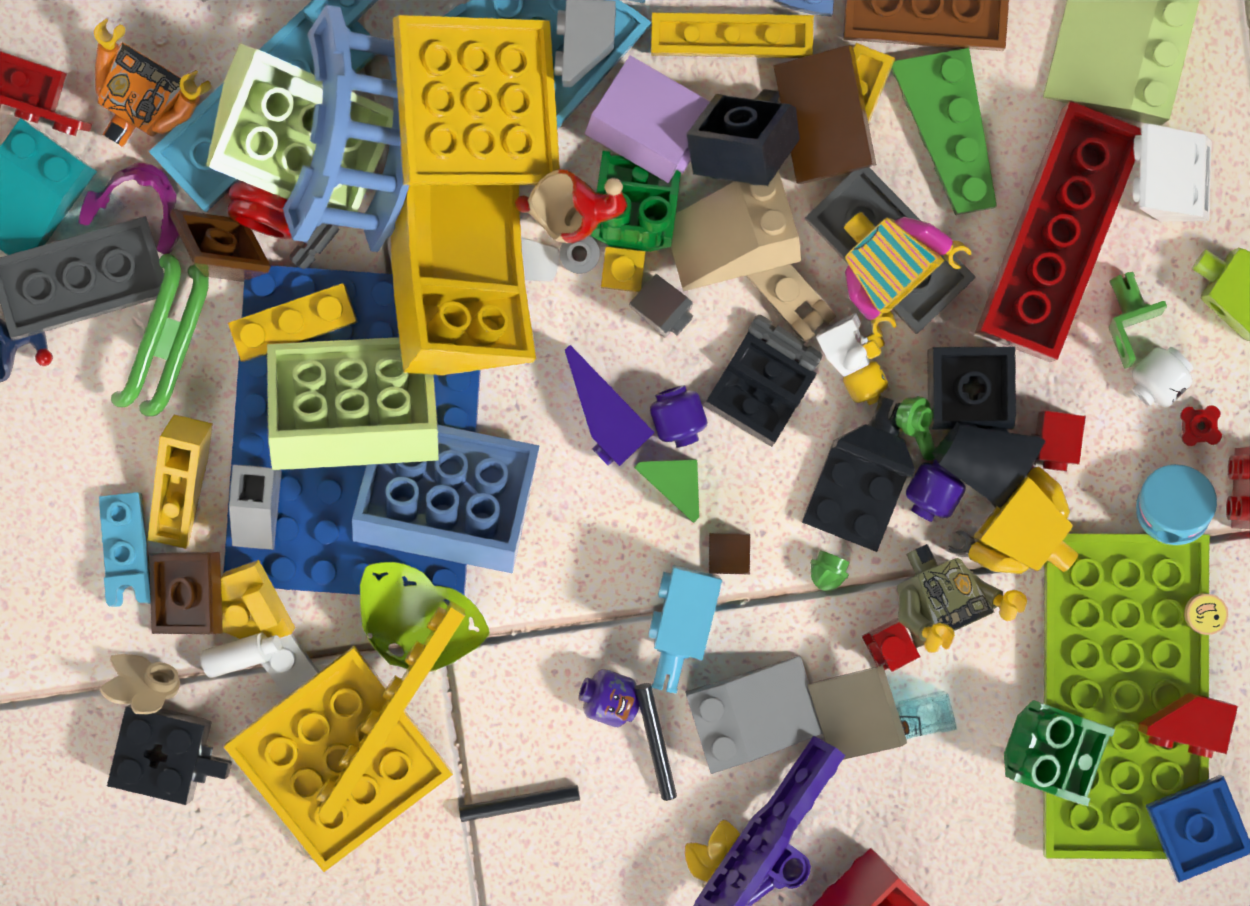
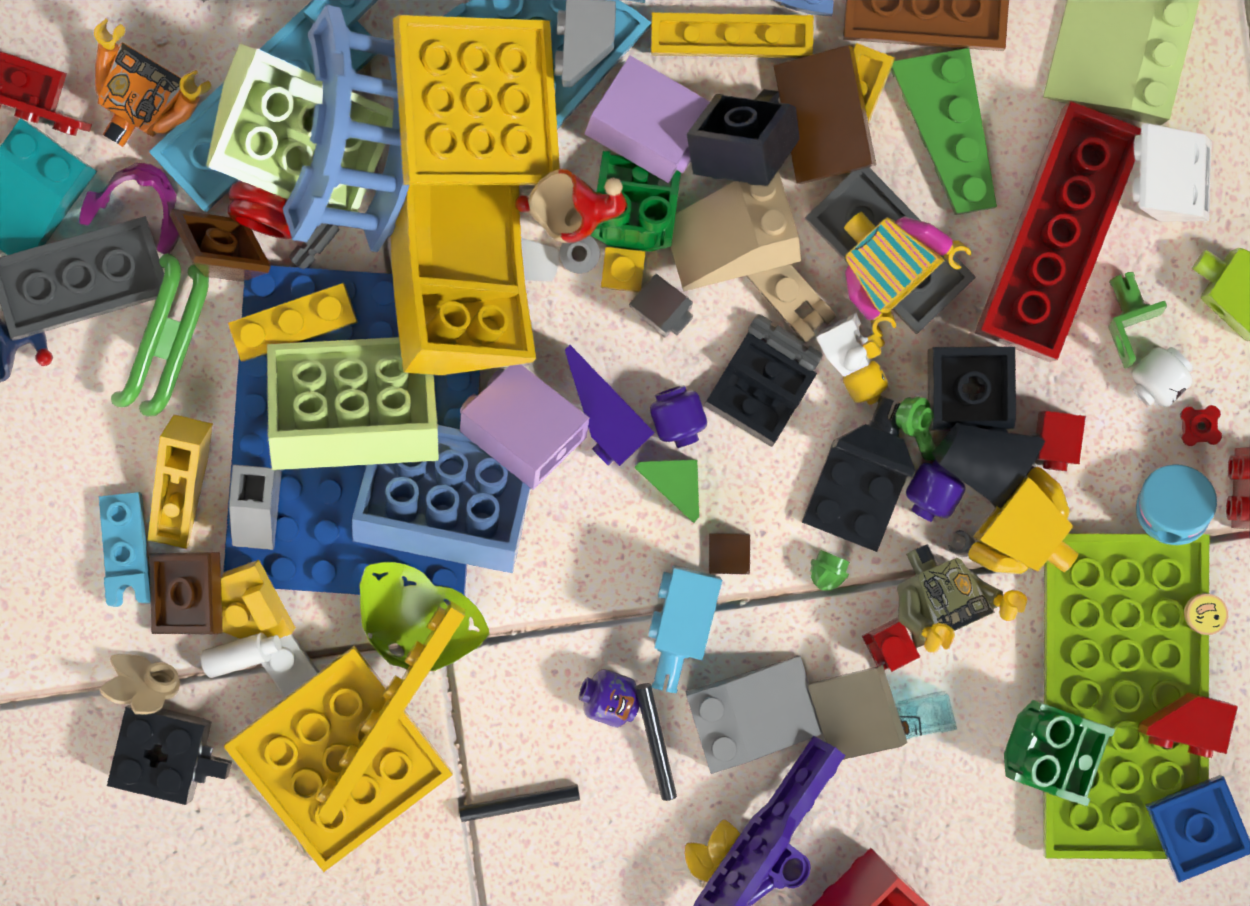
none -> lavender brick [460,364,589,490]

